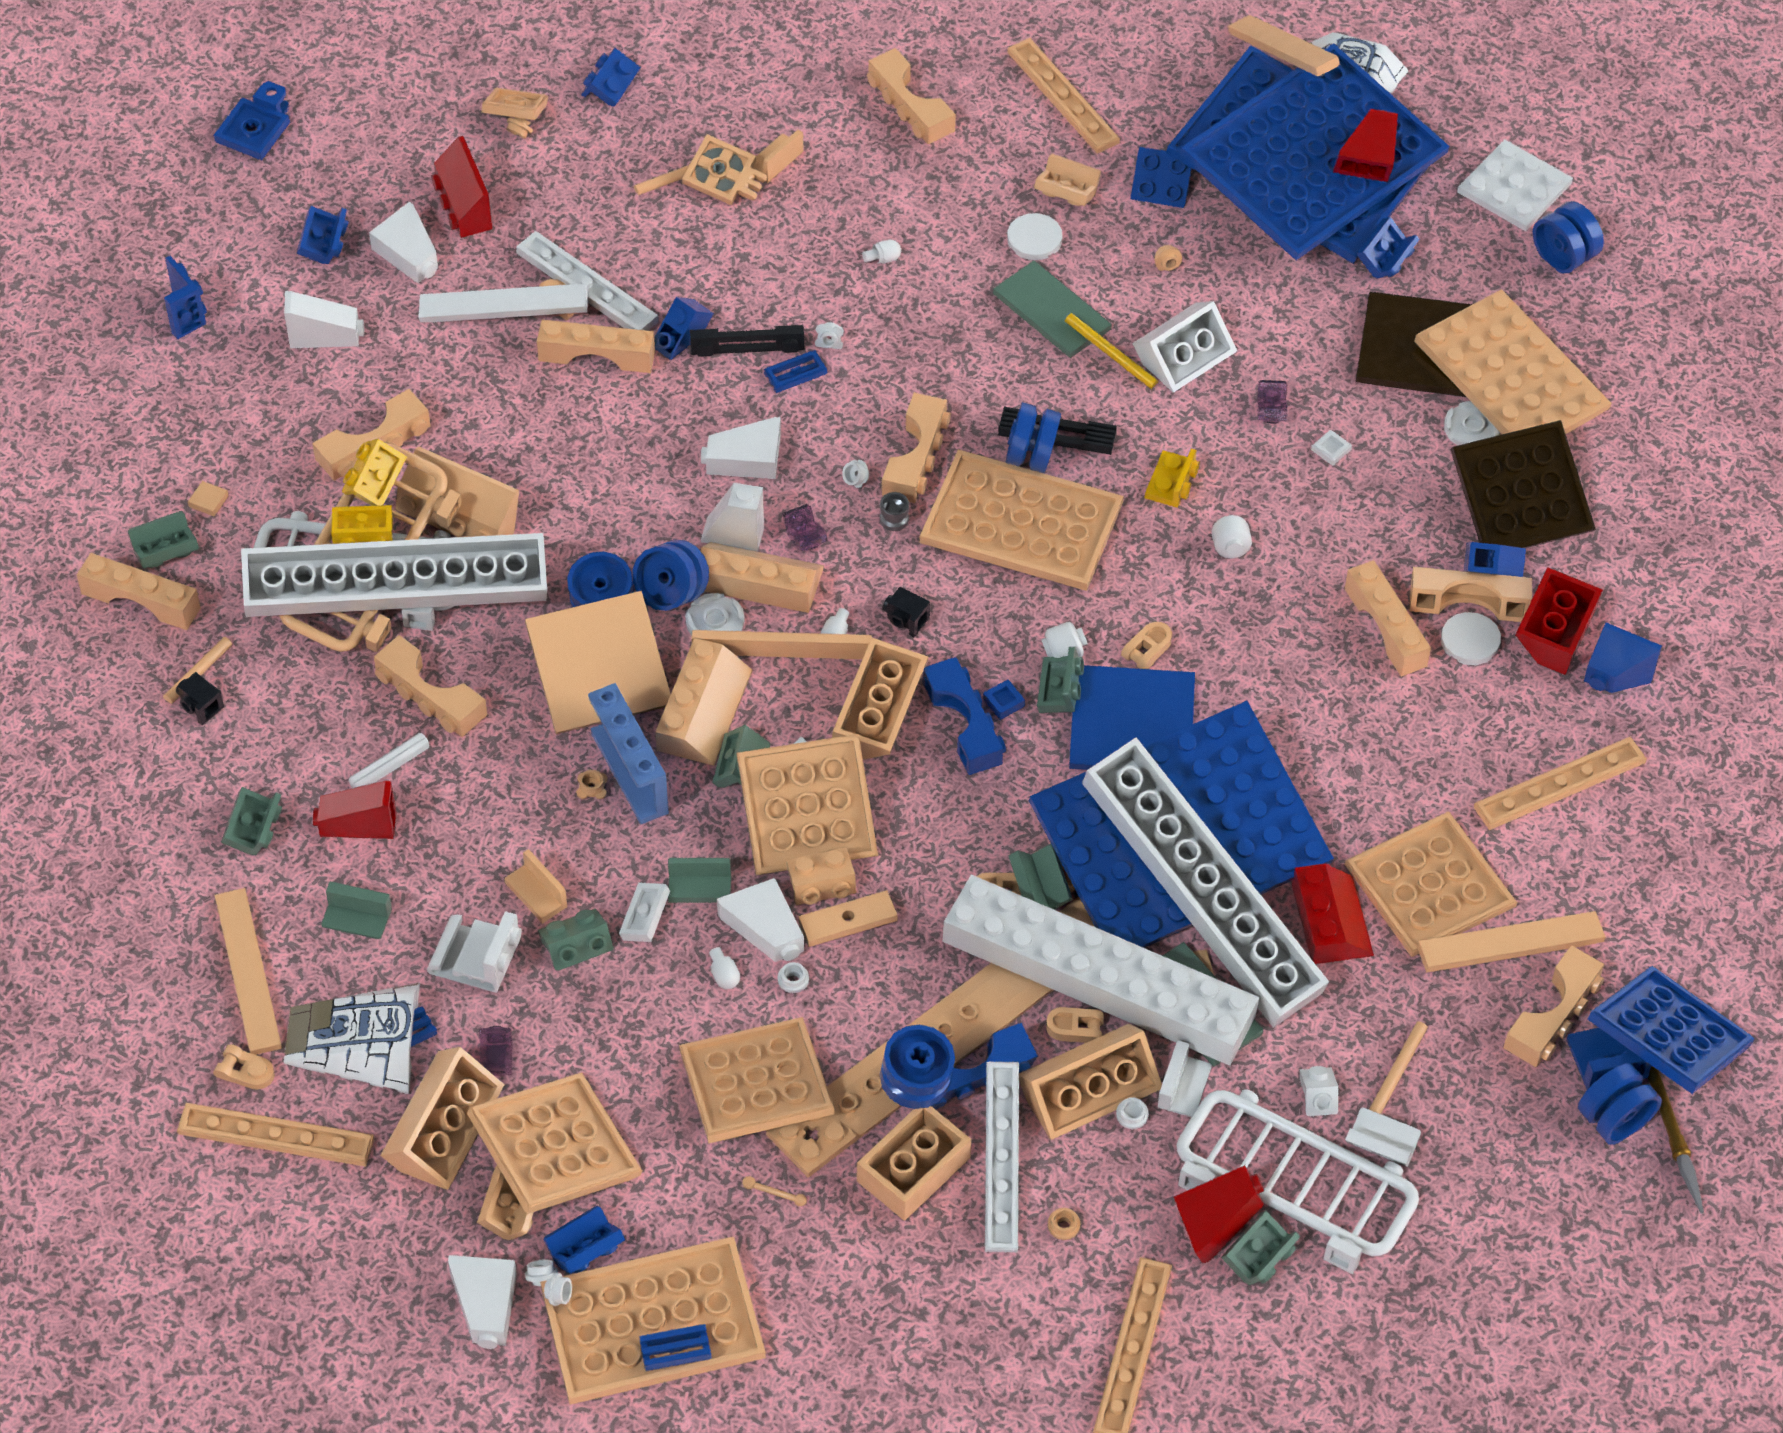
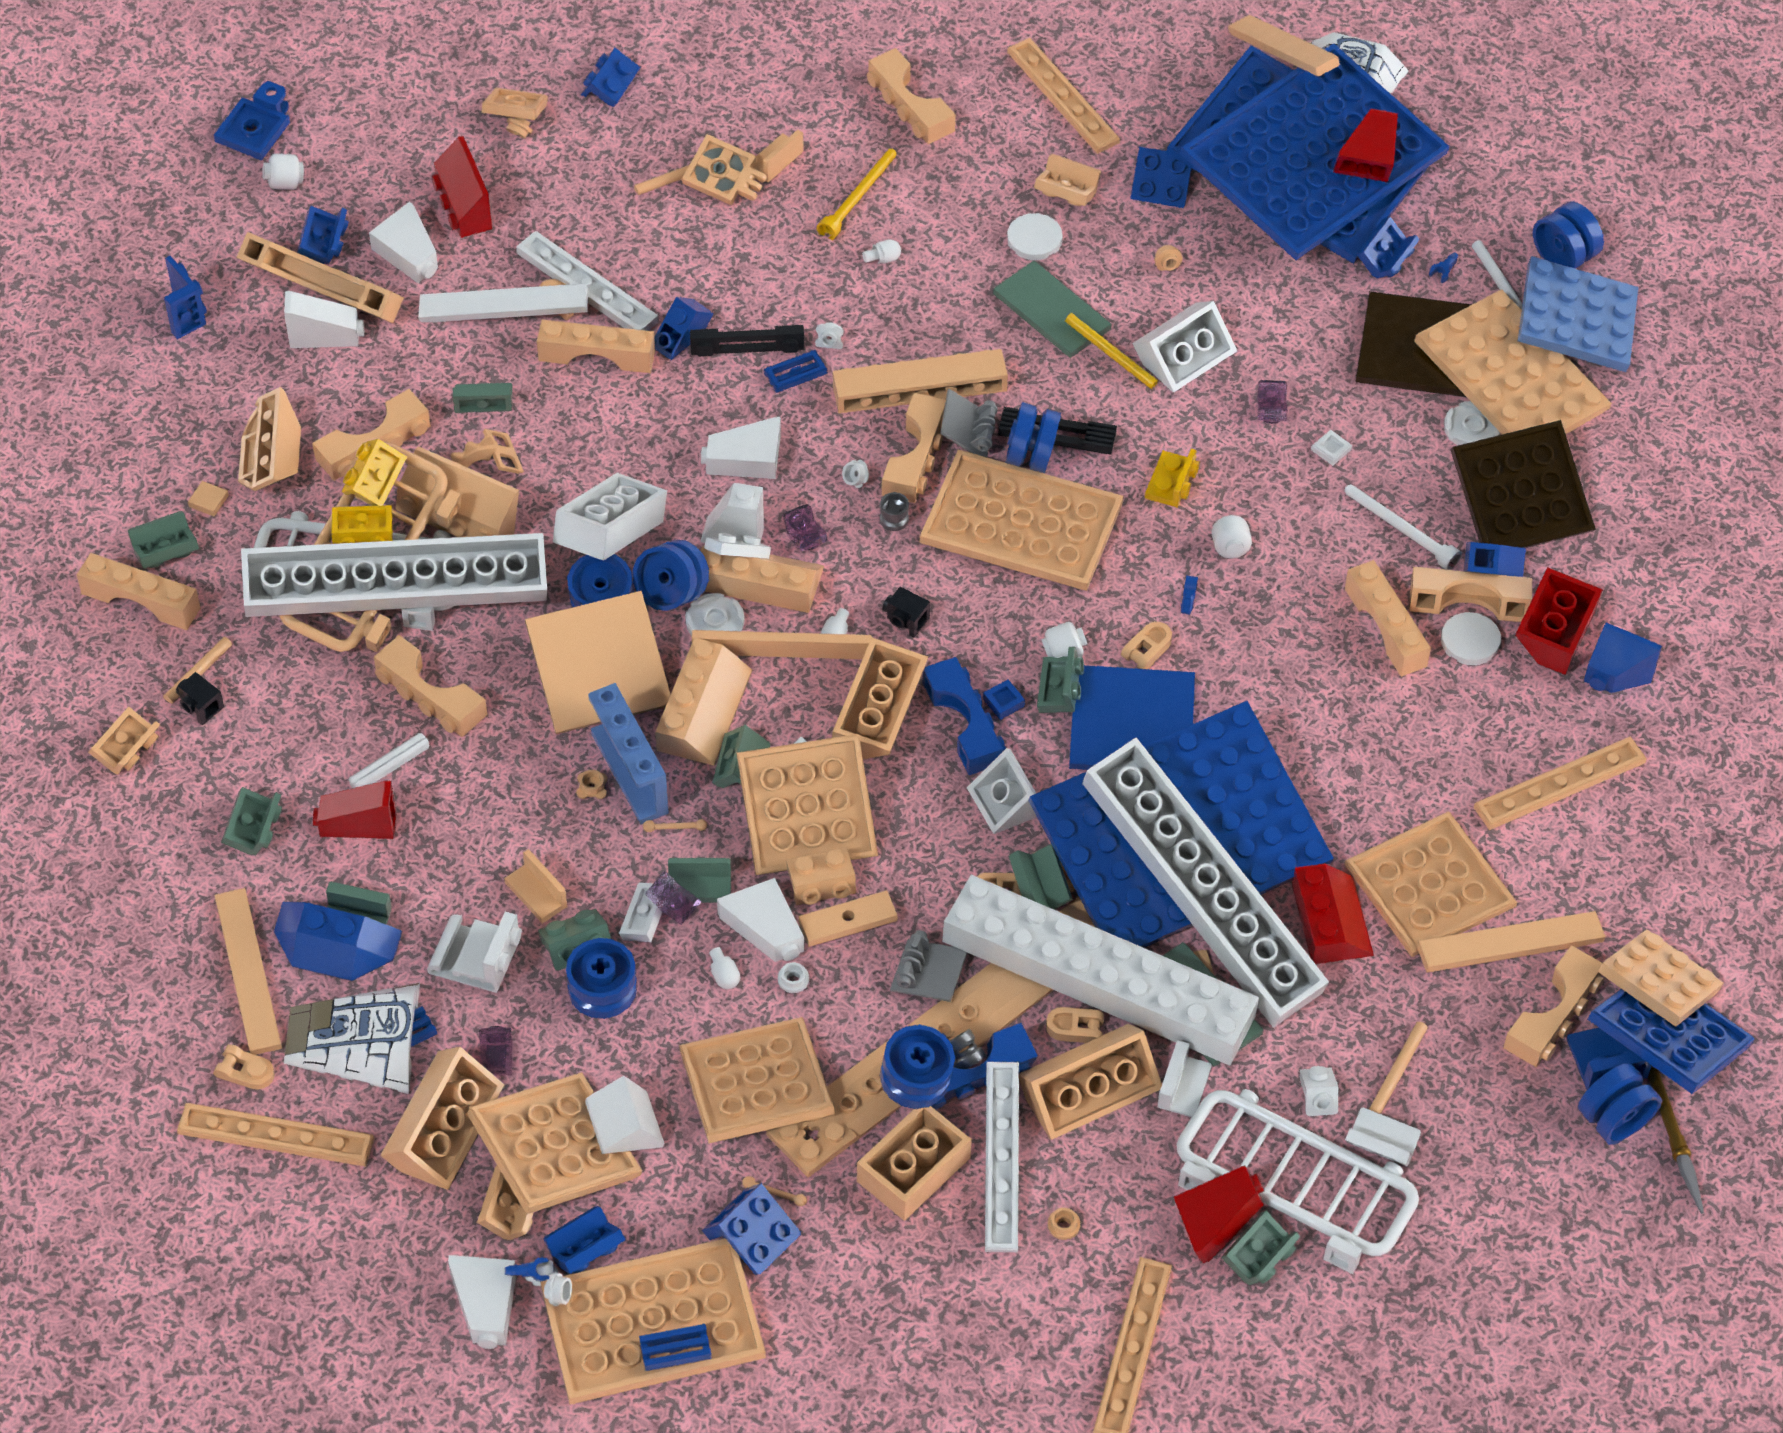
white plate [1116,1097,1149,1129] -> none
white plate [1457,139,1573,231] -> none
none -> light nougat bracket [88,707,160,775]
none -> light nougat arch [236,232,404,323]
none -> light nougat wedge [238,387,301,491]
none -> white head [262,153,304,190]
none -> blue wedge [274,902,402,981]
none -> light nougat piece [451,429,524,474]
none -> sand green panel [453,383,512,413]
none -> blue piece [505,1257,549,1282]
none -> white brick [553,473,667,561]
none -> blue wheel [566,938,637,1019]
none -> white slope [585,1075,664,1154]
none -> light nougat hinge [643,819,707,832]
none -> clear purple bracket [645,871,701,925]
none -> bracket [702,1183,801,1275]
none -> white plate [704,533,771,559]
none -> yellow piece [816,149,896,240]
none -> light nougat brick [833,349,1008,414]
none -> light grey hinge [890,930,967,1002]
none -> light grey hinge [940,389,998,457]
none -> flat silver wheel [950,1029,987,1069]
none -> white slope [967,748,1036,834]
none -> blue piece [1181,575,1198,615]
none -> white piece [1345,485,1462,570]
none -> blue piece [1429,252,1458,283]
none -> white bar [1472,240,1522,310]
none -> medium blue plate [1518,256,1638,372]
none -> light nougat plate [1598,929,1724,1027]

